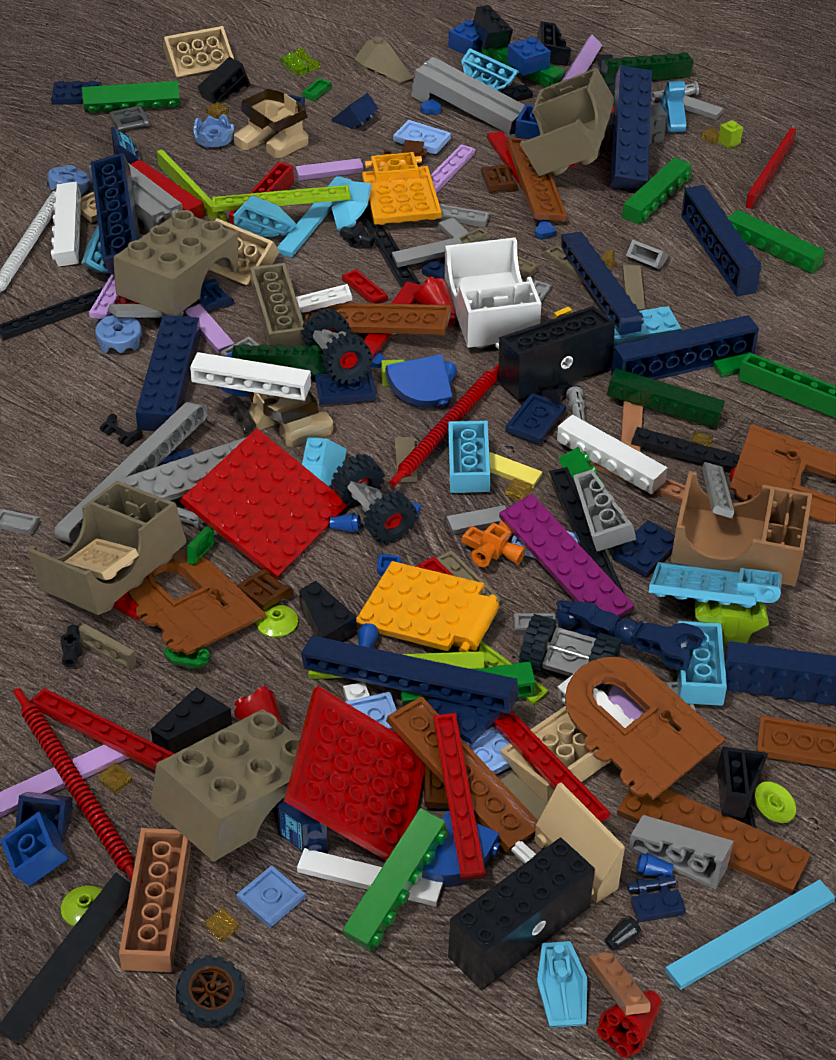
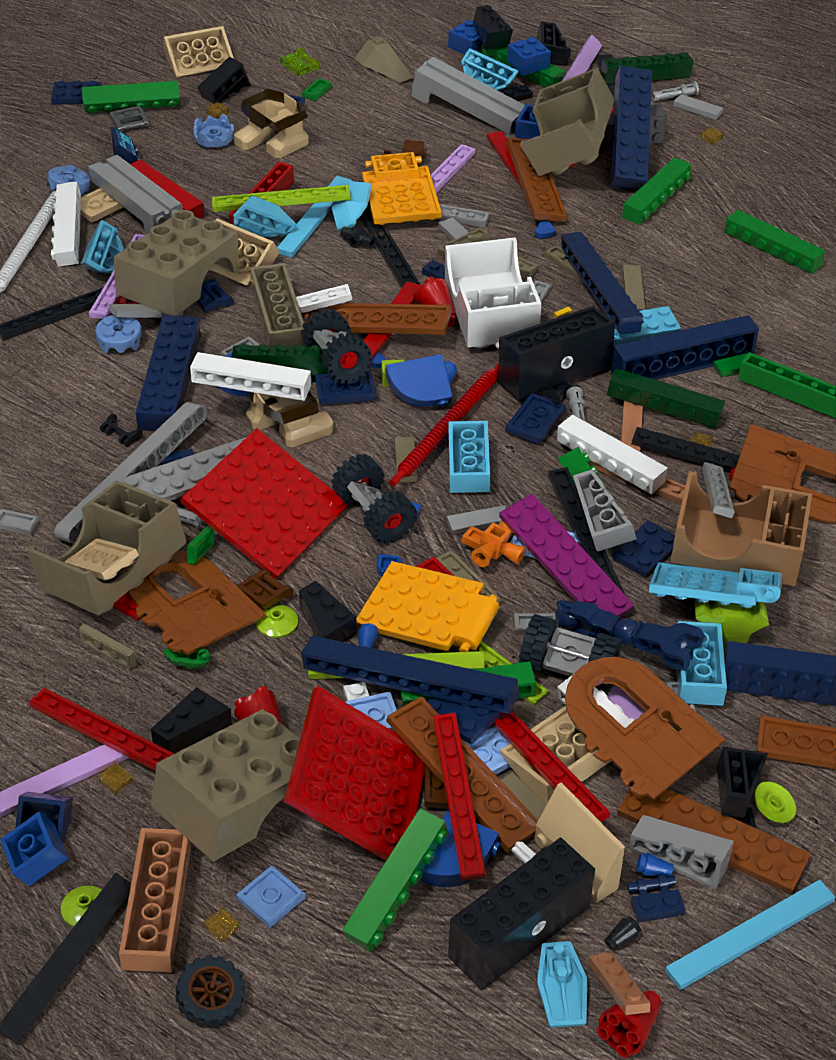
red hose [13,688,143,883] -> none
black axle [61,625,83,667] -> none
dark blue brick [90,152,140,274] -> none
lime tile [157,149,227,222] -> none
lavender tile [184,304,235,354] -> none
clear smoke hinge [228,395,256,436] -> none
dark blue slope [277,802,327,852] -> none
lavender tile [296,158,364,180] -> none
white tile [297,848,443,907] -> none
medium azure wedge [302,437,347,488] -> none
blue cone [330,513,361,533] -> none
dark blue slope [331,93,379,129] -> none
red tile [342,269,388,304] -> none
light grey tile [392,237,462,267] -> none
light blue plate [393,120,451,154] -> none
blue tile [420,99,441,115] -> none
reddish brown plate [481,165,518,192] -> none
light yellow tile [489,452,542,489] -> none
clear yellow tile [505,478,532,501] -> none
clear yellow tile [601,249,615,270] -> none
light grey brick [626,239,669,268] -> none
dark azure beam [660,81,686,133] -> none
dark blue brick [681,185,762,297] -> none
lime brick [718,120,743,149] -> none
red tile [746,127,796,209] -> none

